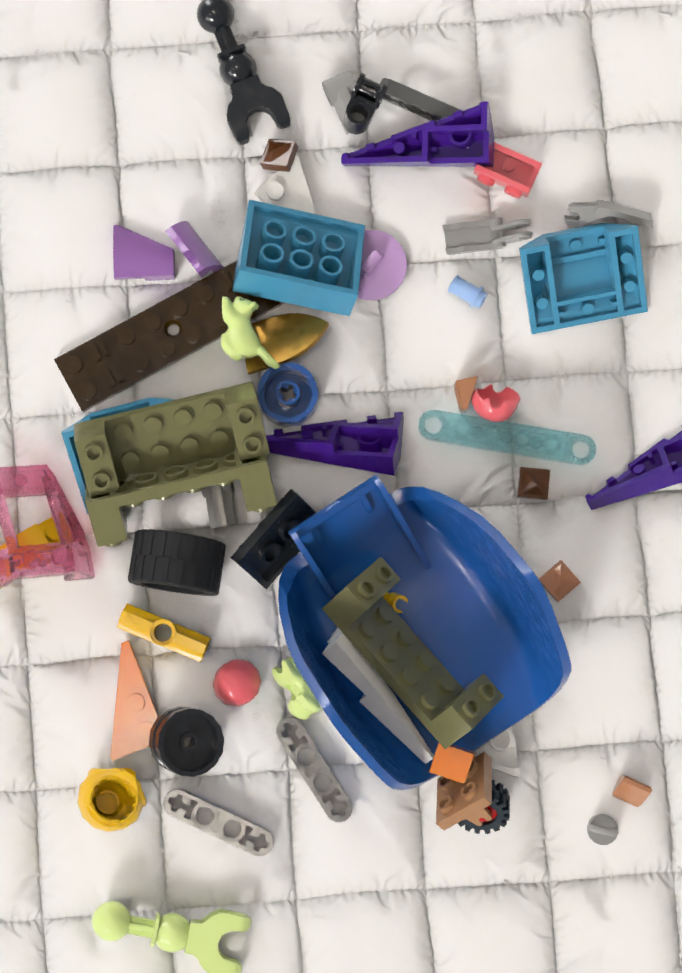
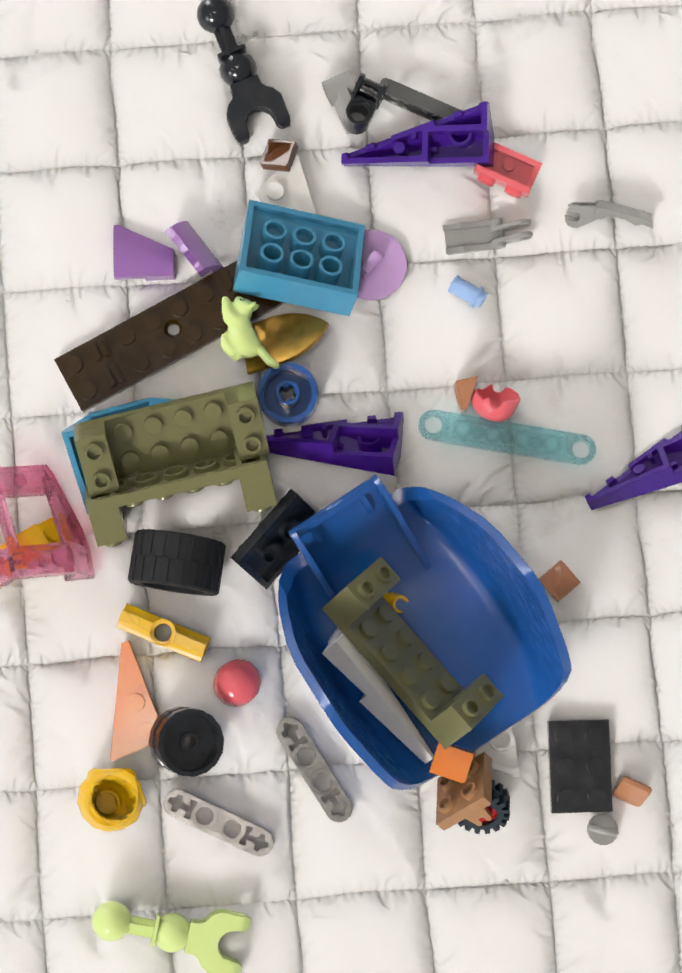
light grey piece [201,482,237,529] -> none
yellowish green animal [272,657,323,720] -> none
reddish brown tile [517,467,550,500] -> none
dark azure slope [519,223,648,334] -> none
none -> black plate [547,719,613,813]

